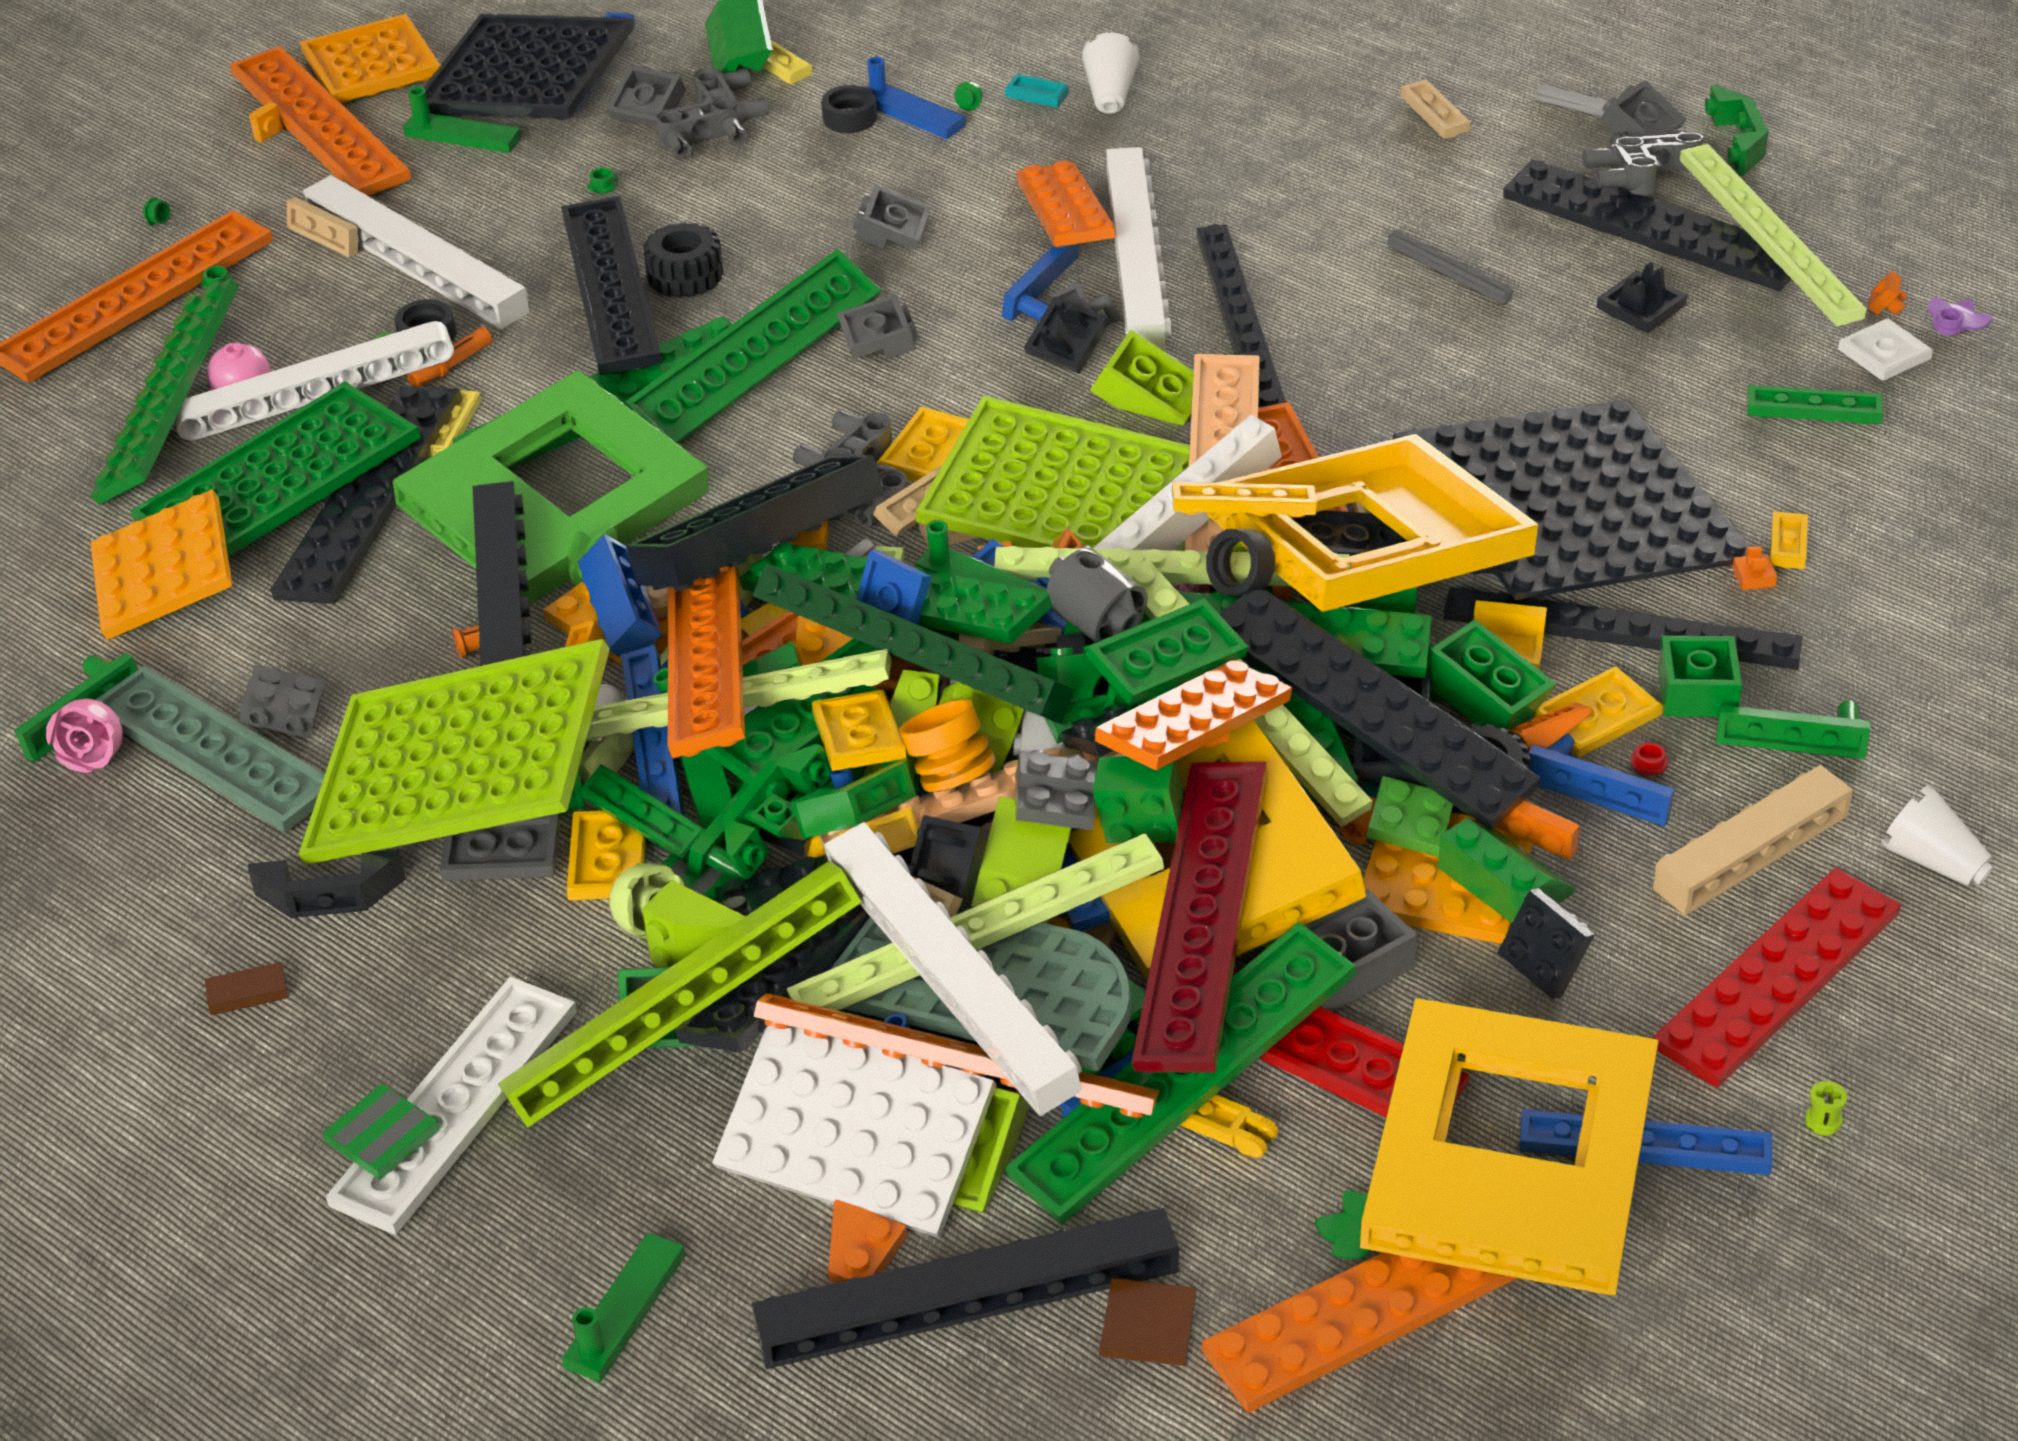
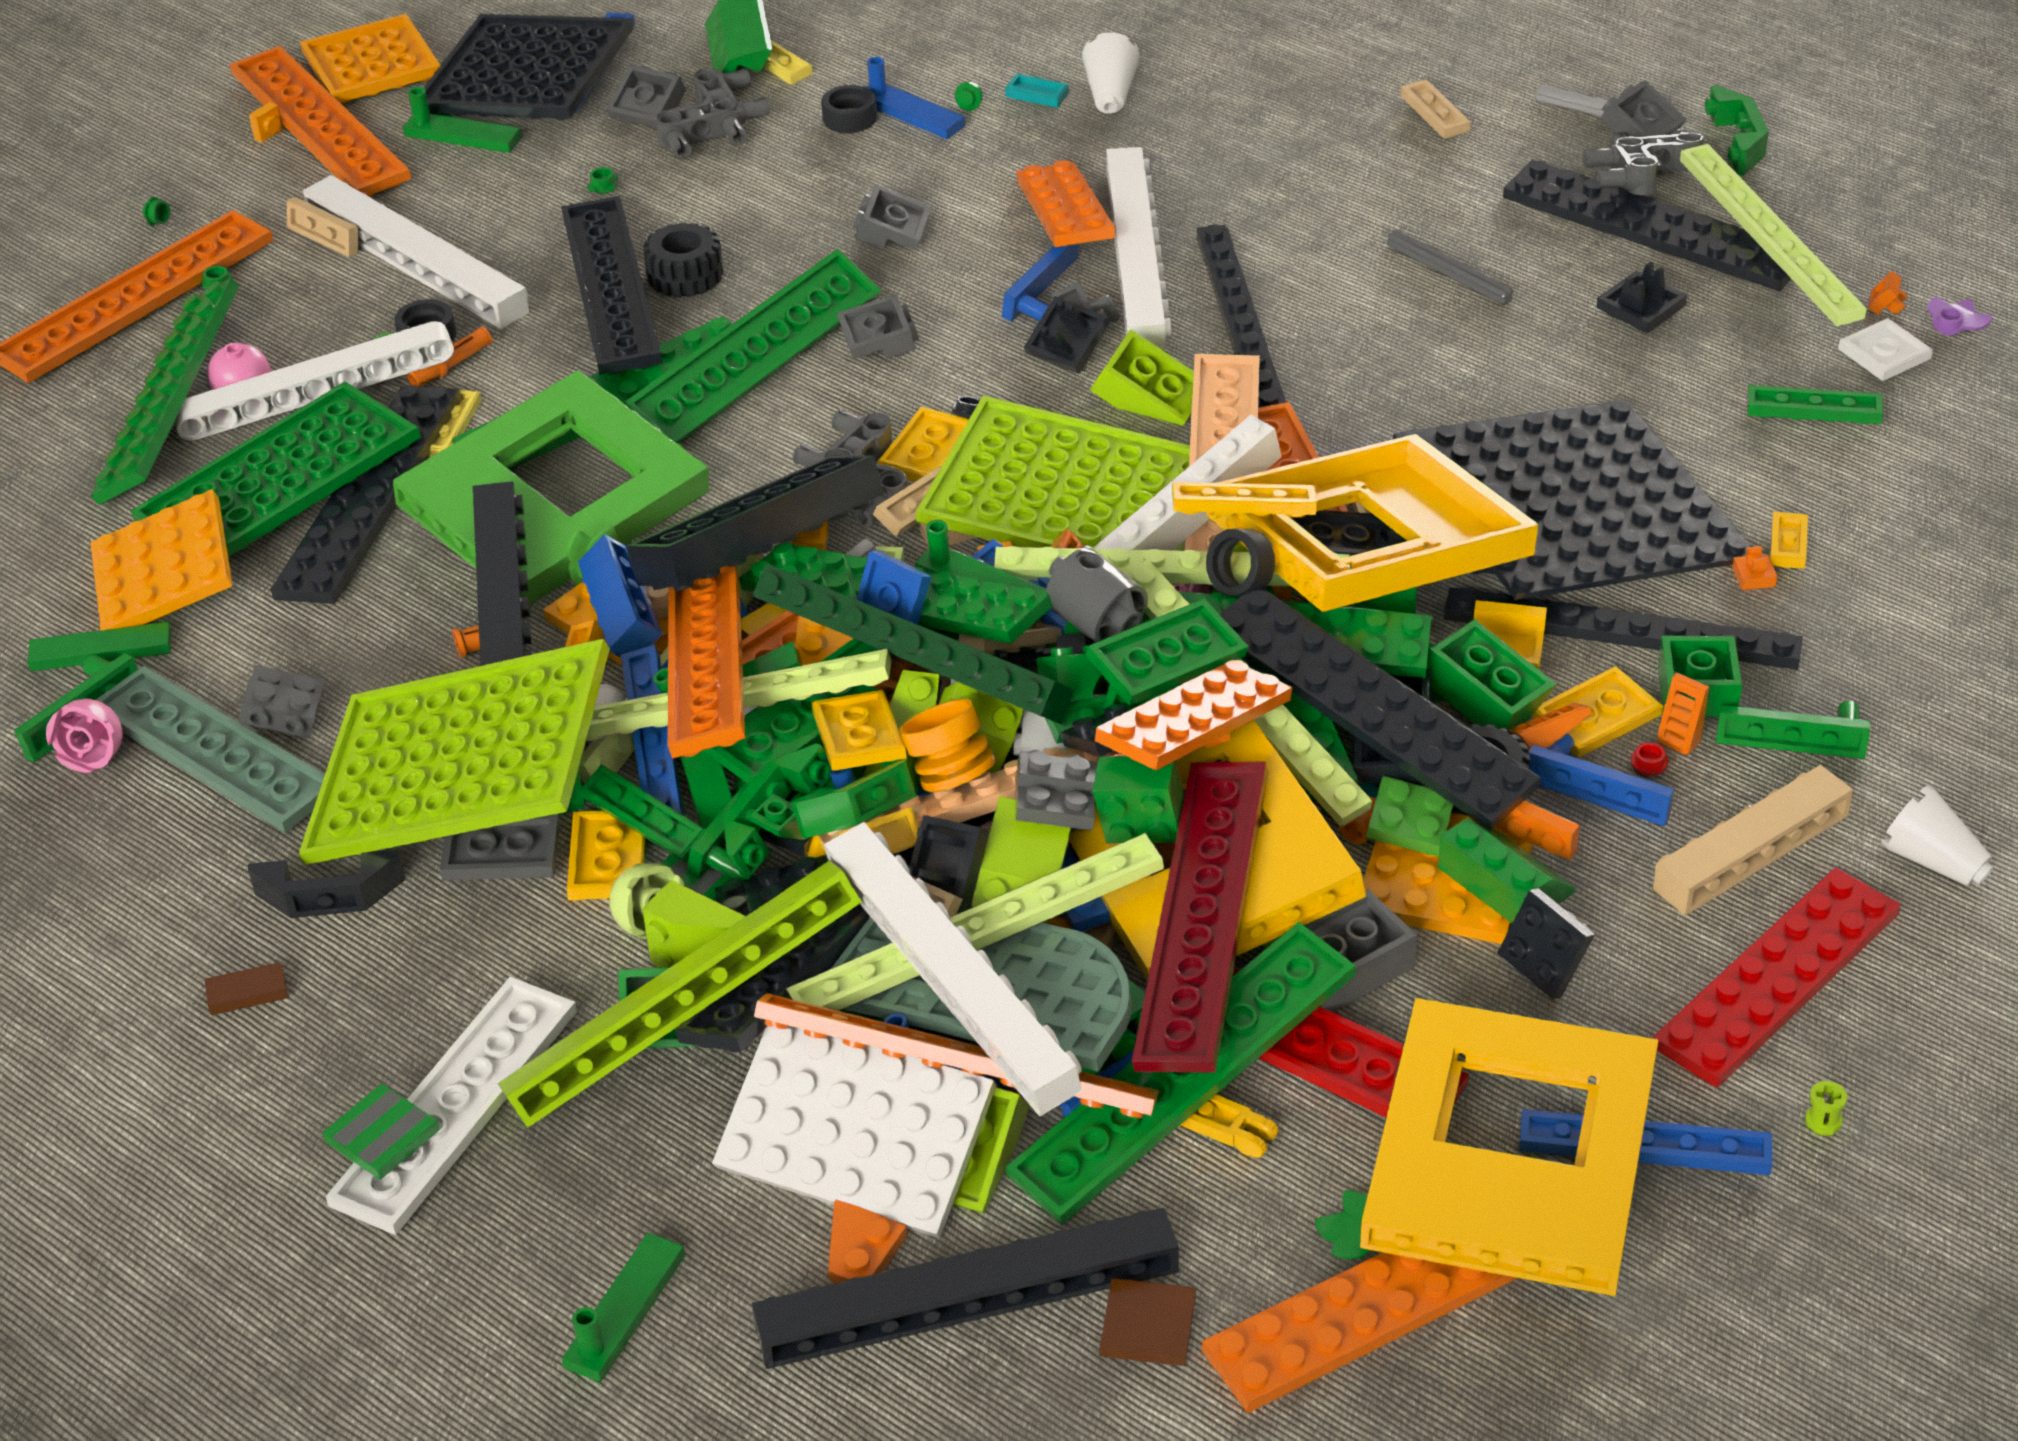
none -> green tile [28,622,171,671]
none -> black plate [952,396,980,419]
none -> orange slope [1657,672,1709,755]

